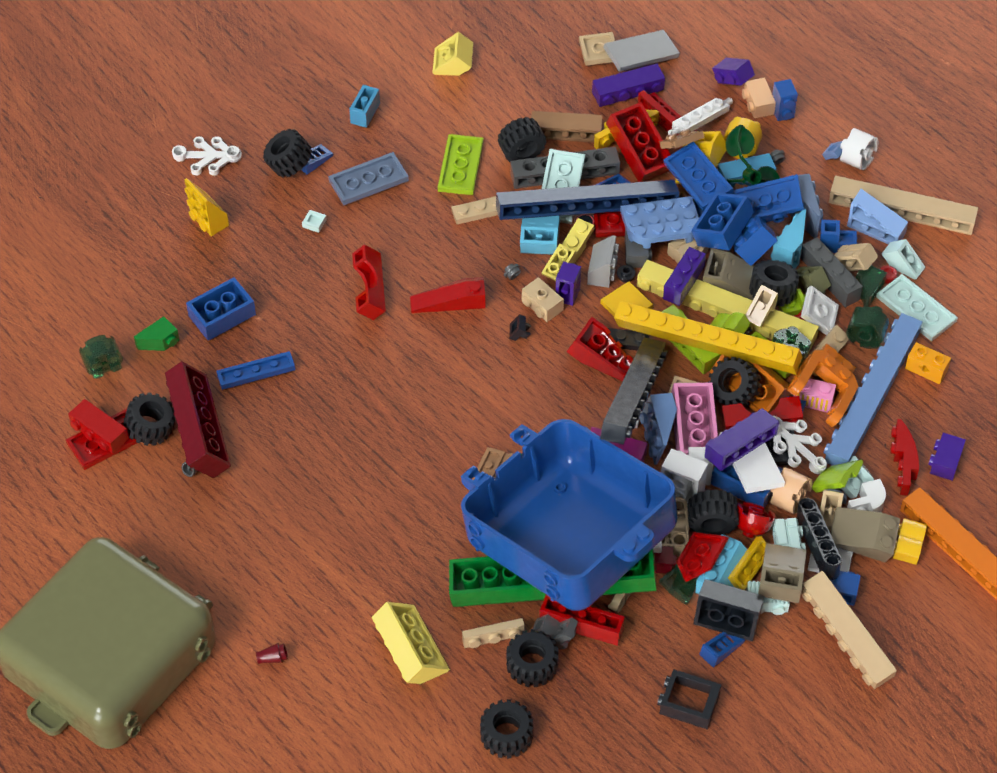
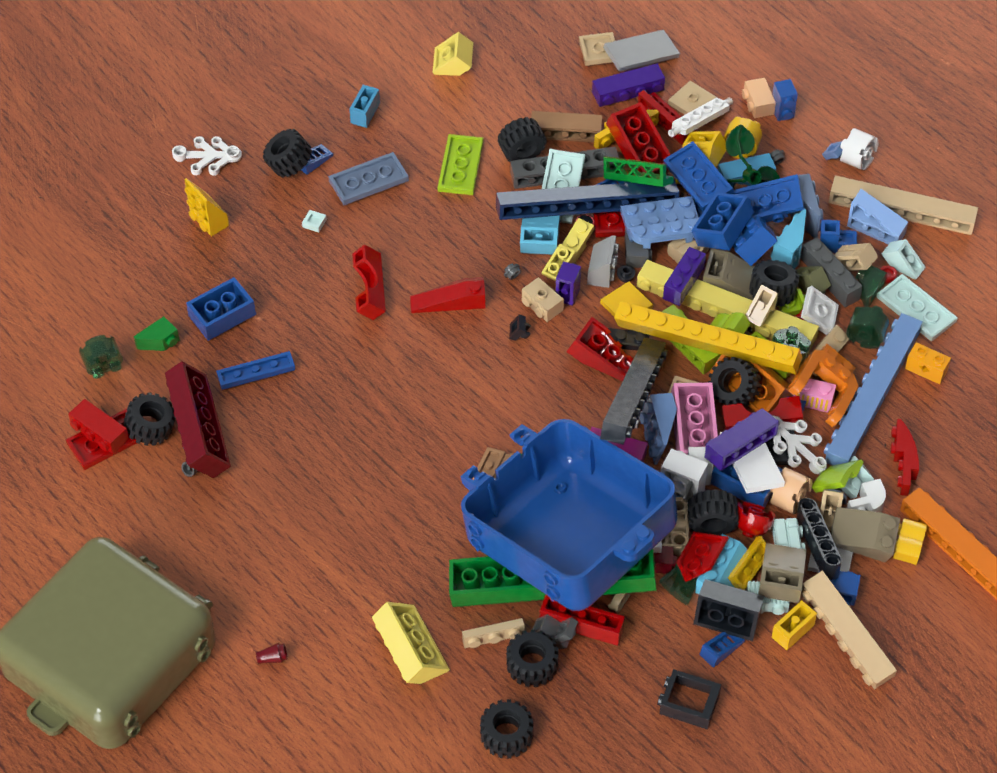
tan plate [451,196,498,225] -> none
medium nougat plate [660,129,704,149] -> none
dark purple brick [712,58,755,86] -> none
dark purple brick [928,433,966,481] -> none
none -> green fence [603,156,674,187]
none -> tan plate [668,81,717,115]
none -> yellow brick [772,600,817,650]

